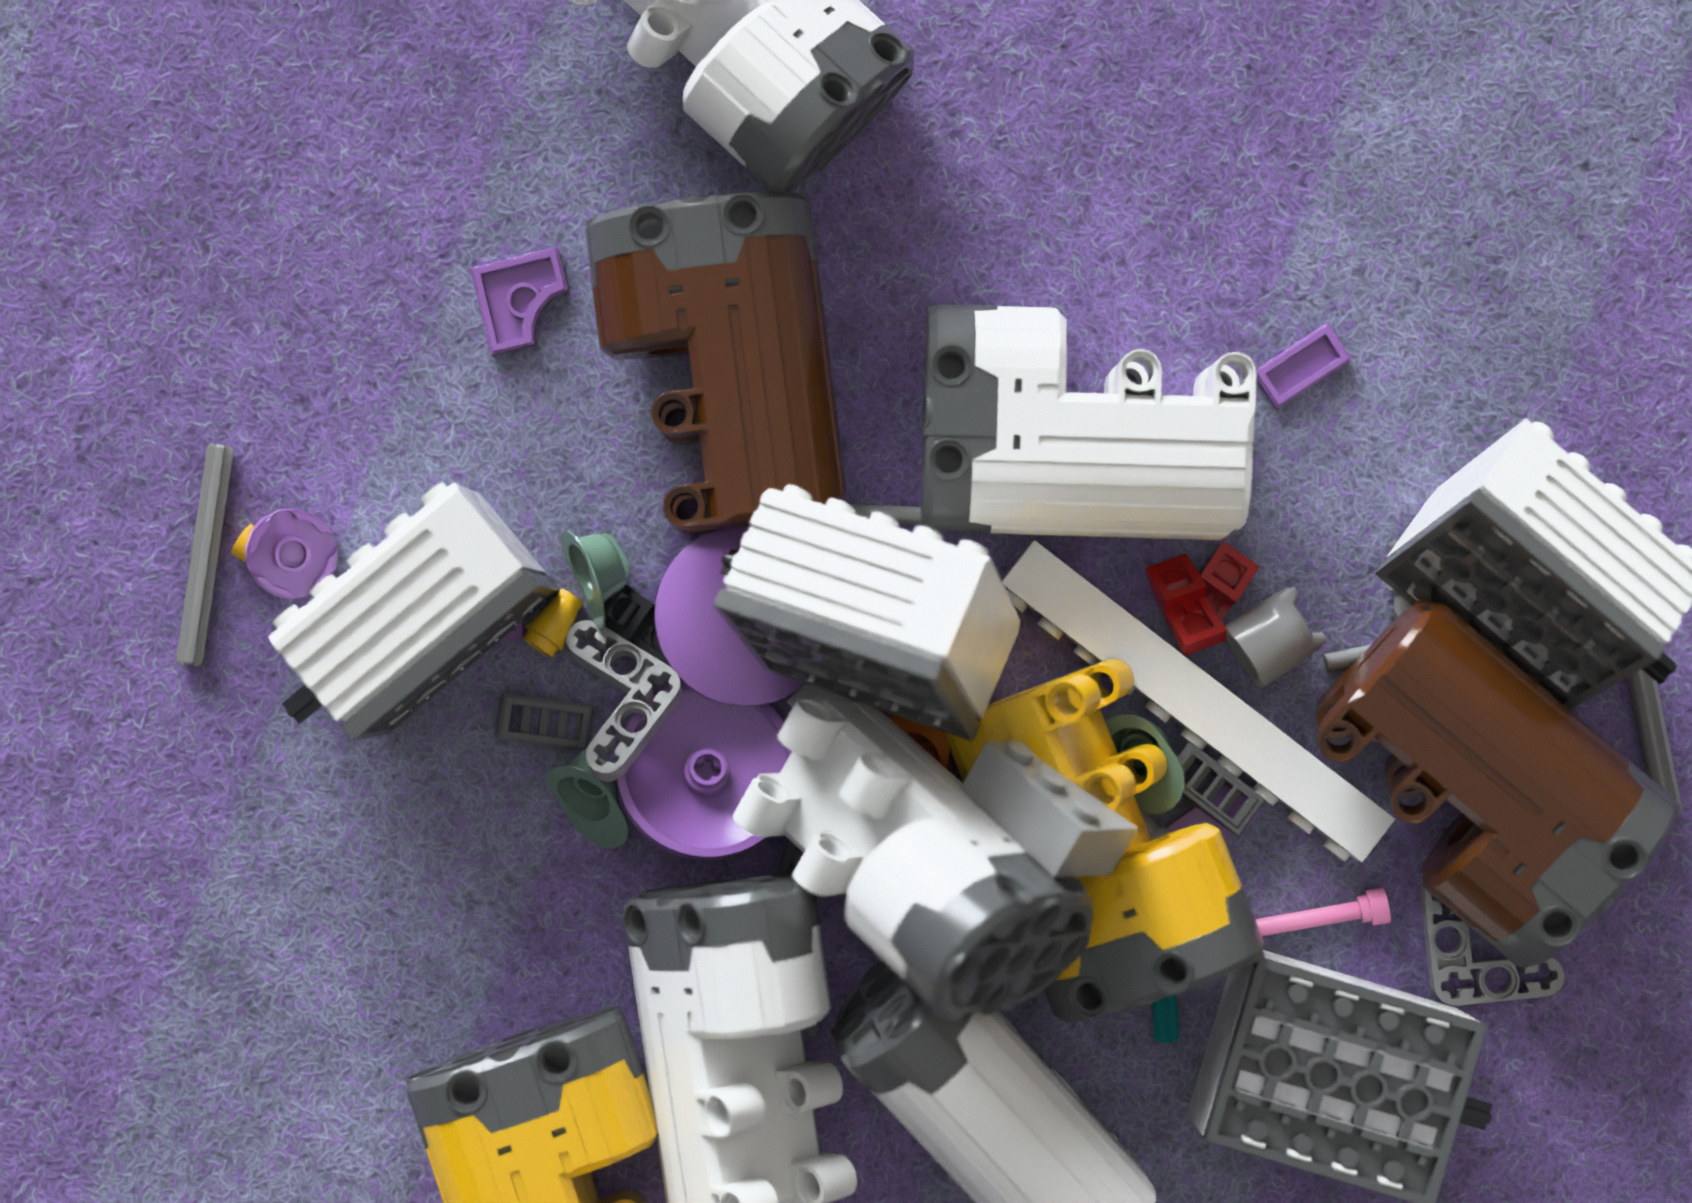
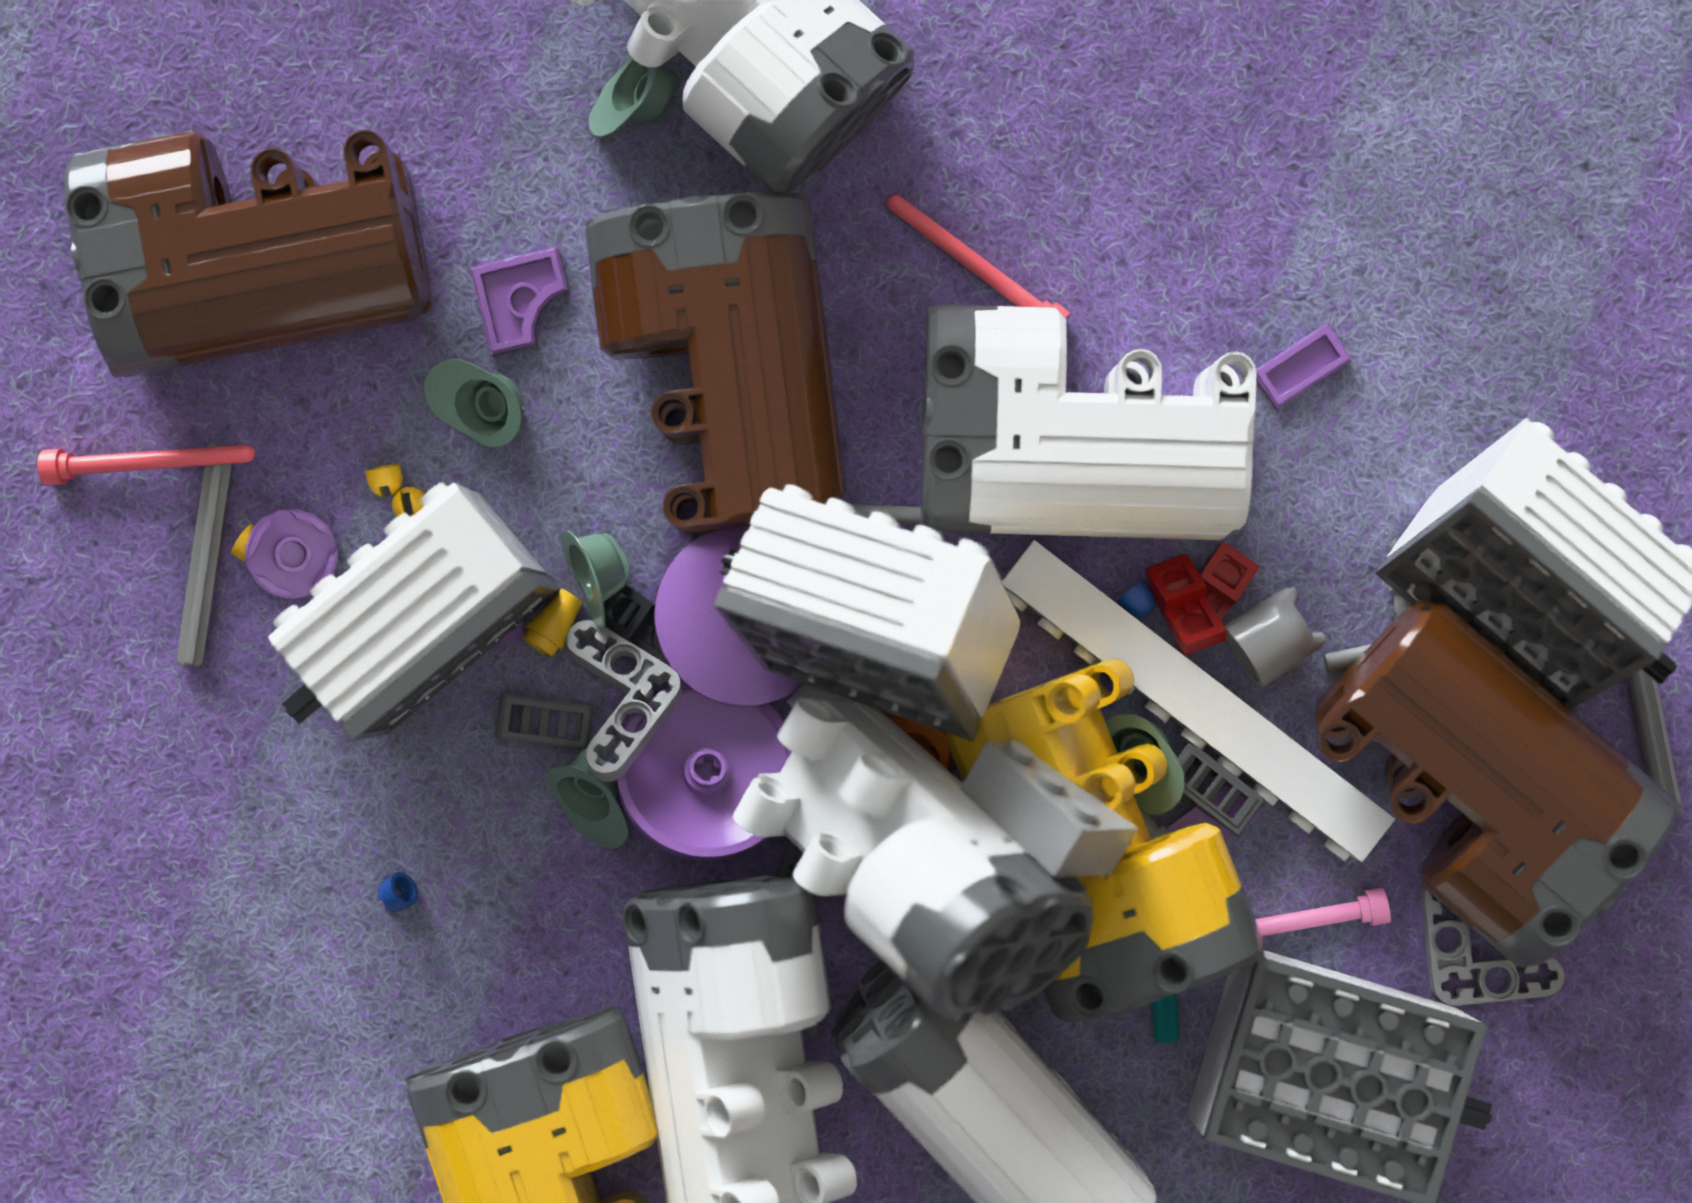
none -> coral piece [37,445,255,486]
none -> reddish brown piece [64,130,431,378]
none -> yellow hinge [364,463,403,498]
none -> blue hinge [377,872,418,912]
none -> yellow hinge [392,486,425,517]
none -> sand green piece [424,359,526,447]
none -> sand green piece [588,56,681,137]
none -> coral piece [887,194,1071,319]
none -> blue hinge [1115,580,1155,619]

